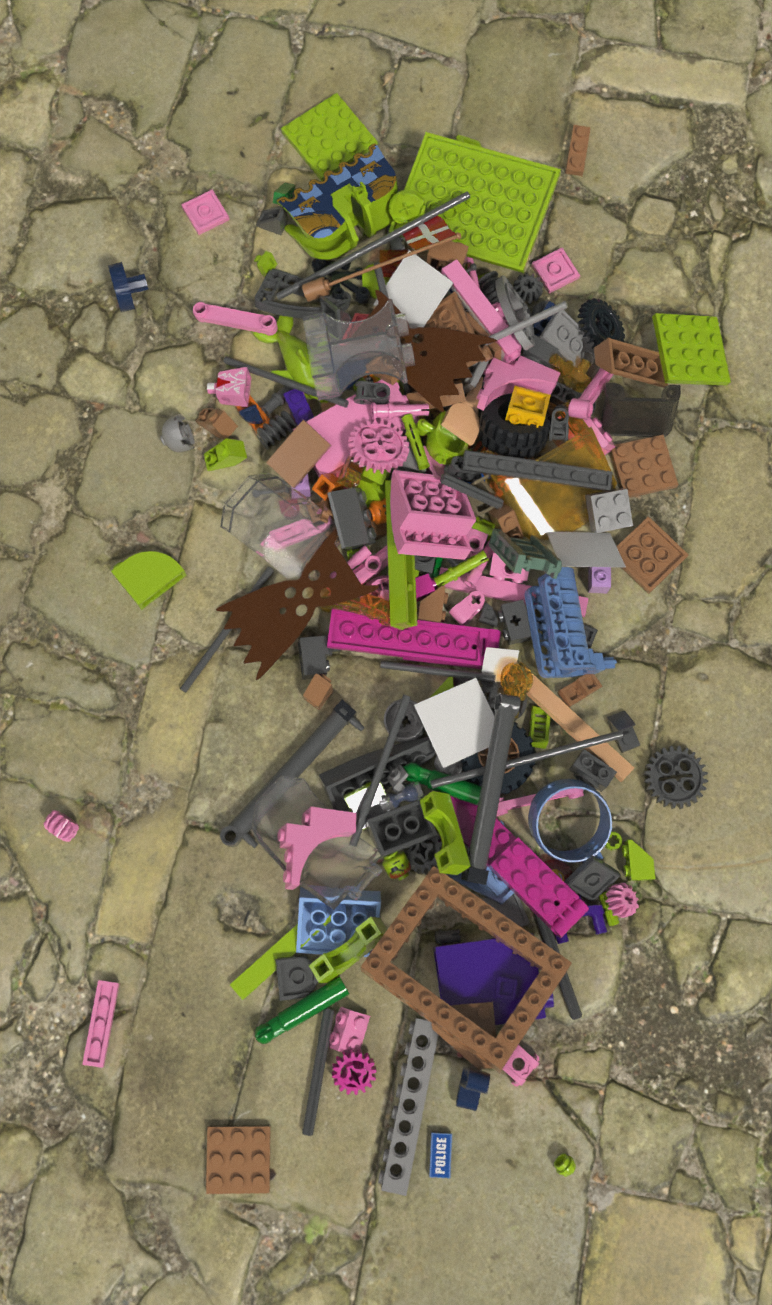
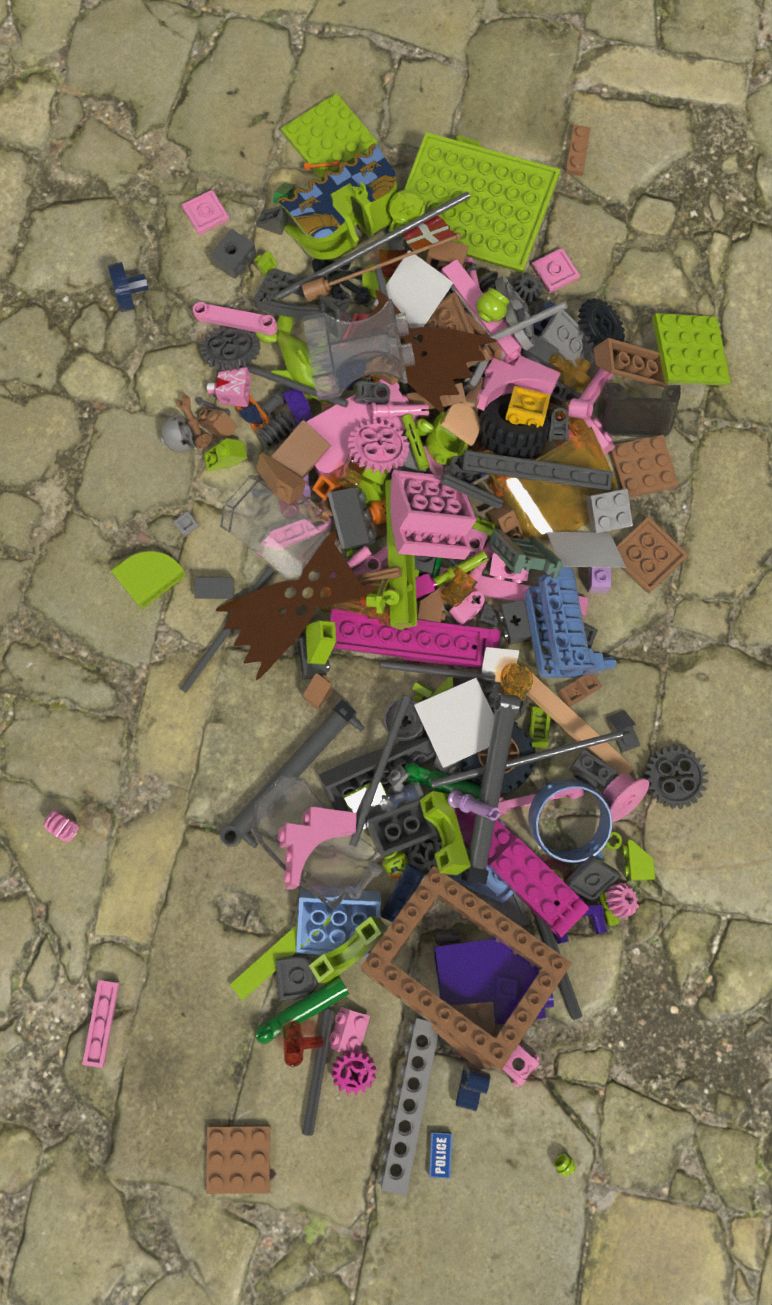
none -> light grey tile [173,511,200,537]
none -> medium nougat piece [176,395,213,449]
none -> dark grey hinge [194,578,235,599]
none -> dark grey hinge [196,397,231,416]
none -> dark grey gear [201,326,261,371]
none -> dark grey brick [210,229,256,279]
none -> medium nougat slope [256,452,307,504]
none -> clear red beam [283,1022,324,1067]
none -> orange hinge [304,160,340,171]
none -> lime slope [306,621,336,665]
none -> medium nougat axle [356,566,402,585]
none -> lime hips [366,579,400,614]
none -> dark blue tile [380,863,425,922]
none -> lime tile [412,681,435,703]
none -> clear yellow leg [441,567,477,607]
none -> lavender pin [448,790,500,821]
none -> lime piece [476,288,510,324]
none -> bright pink piece [602,773,649,822]

